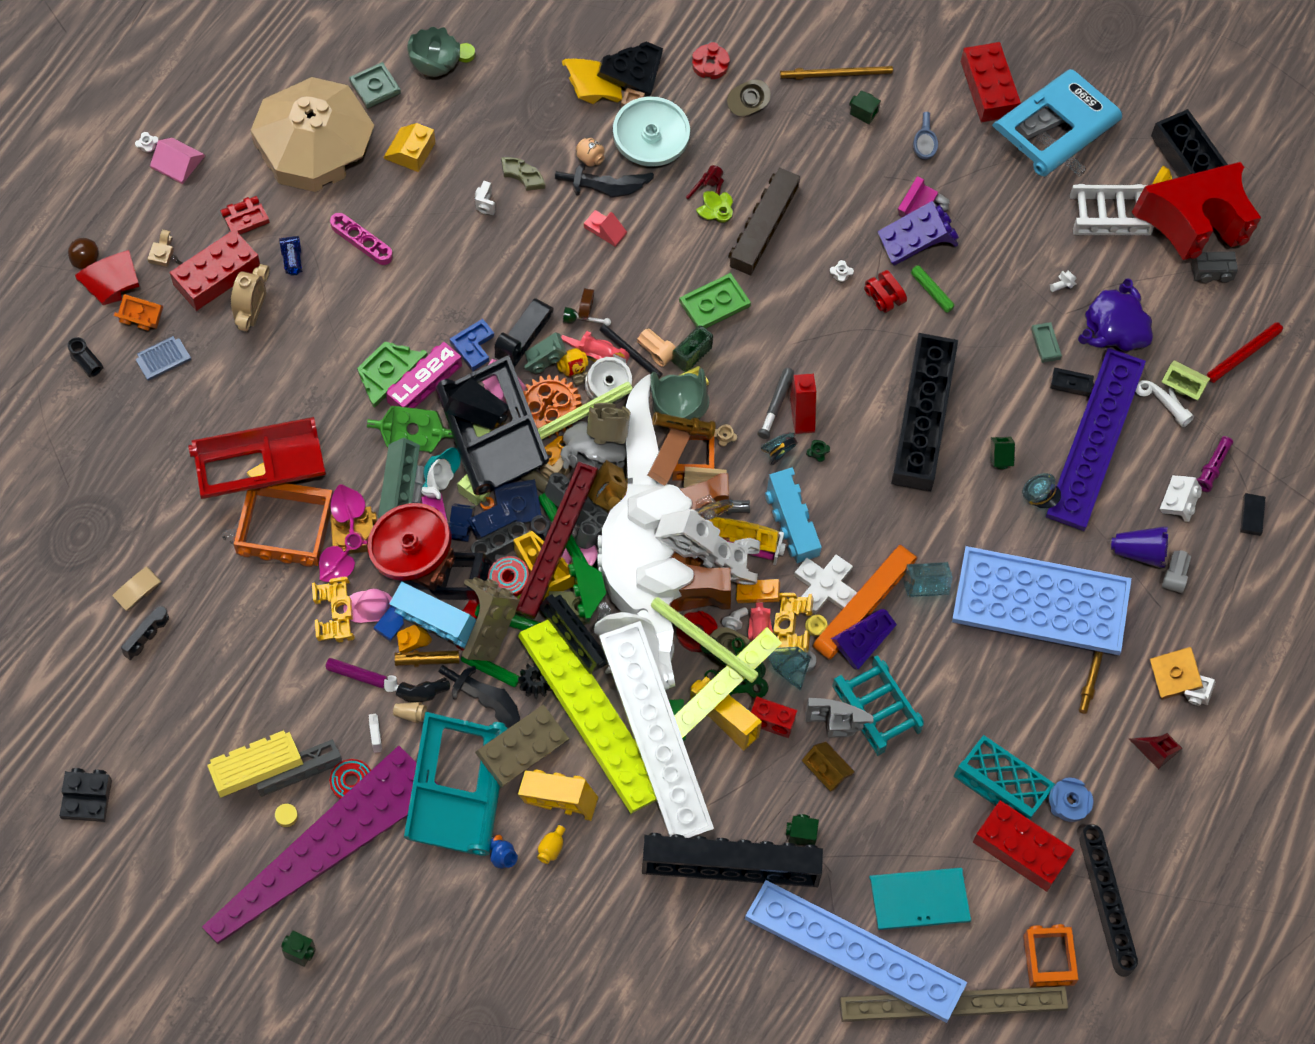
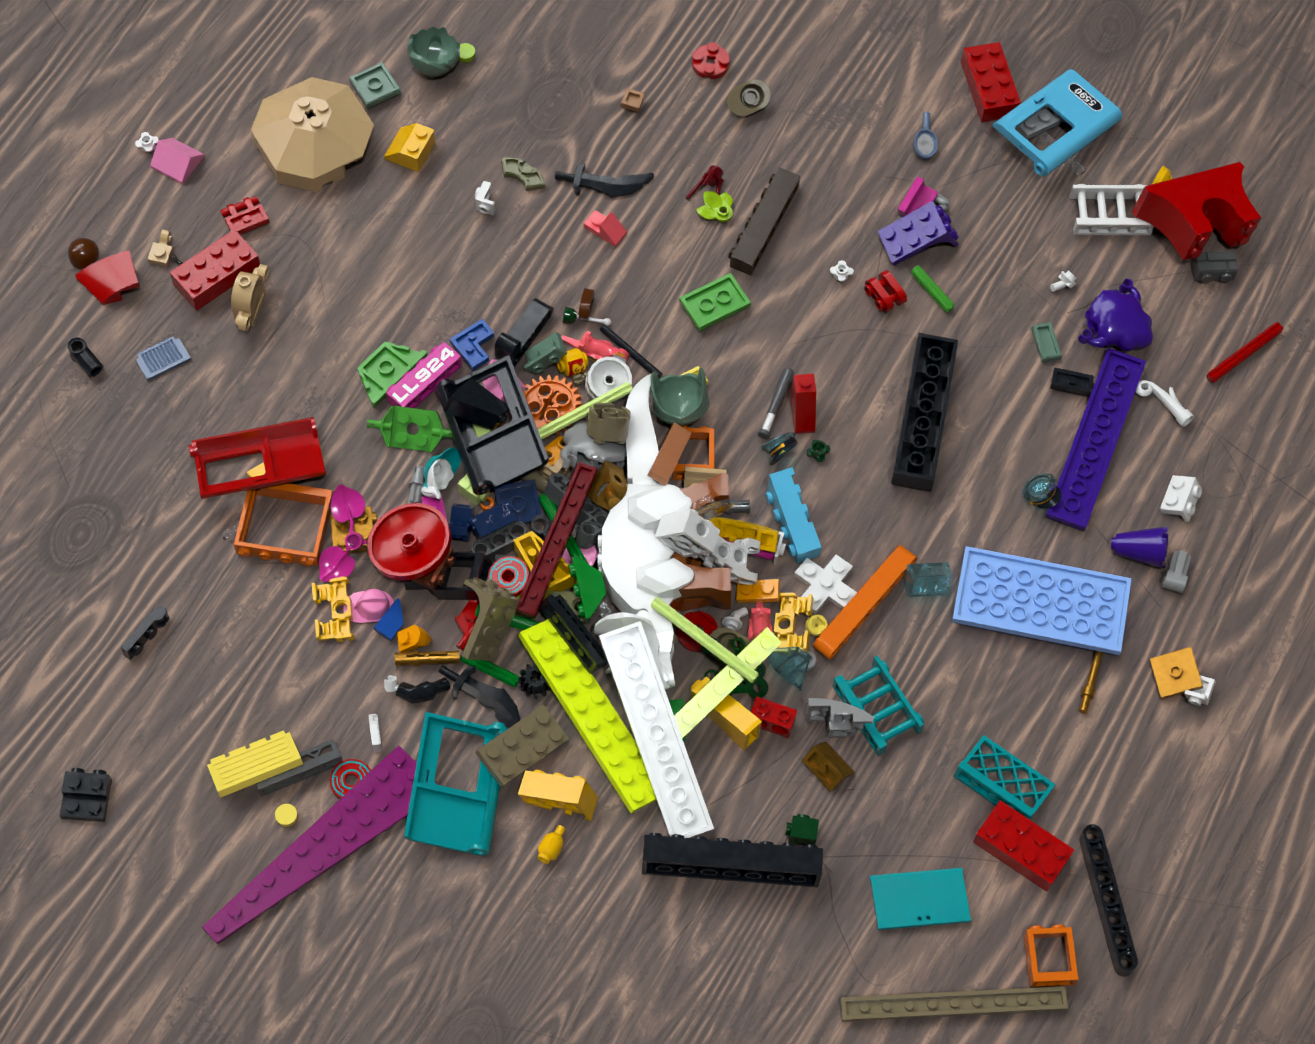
tan slope [112,567,161,611] -> none
orange bracket [114,294,163,331] -> none
clear blue piece [279,236,303,276] -> none
dark green brick [281,931,316,967] -> none
magenta axle [325,658,387,688] -> none
dark pink beam [330,213,393,265] -> none
sand green brick [378,438,420,518] -> none
medium azure brick [389,581,476,649] -> none
tan cone [393,702,427,724] -> none
blue animal [490,835,518,869] -> none
yellow slope [562,59,622,104] -> none
light nougat head [576,138,605,167] -> none
black plate [597,41,663,97] -> none
light aqua dish [613,97,690,166] -> none
light nougat piece [637,329,678,367] -> none
pearl gold pin [652,412,716,439] -> none
clear green brick [672,325,713,372] -> none
tan plate [714,424,737,447] -> none
light blue plate [745,880,967,1023] -> none
pearl gold bar [780,66,893,80] -> none
dark purple wing [831,609,897,669] -> none
dark green brick [849,90,881,124] -> none
dark green brick [990,437,1015,469] -> none
medium blue plate [1049,778,1093,822] -> none
dark red slope [1128,733,1182,770] -> none
black brick [1151,109,1228,177] -> none
yellowish green brick [1162,360,1210,400] -> none
magenta pin [1197,436,1234,492] -> none
black tile [1240,493,1266,536] -> none

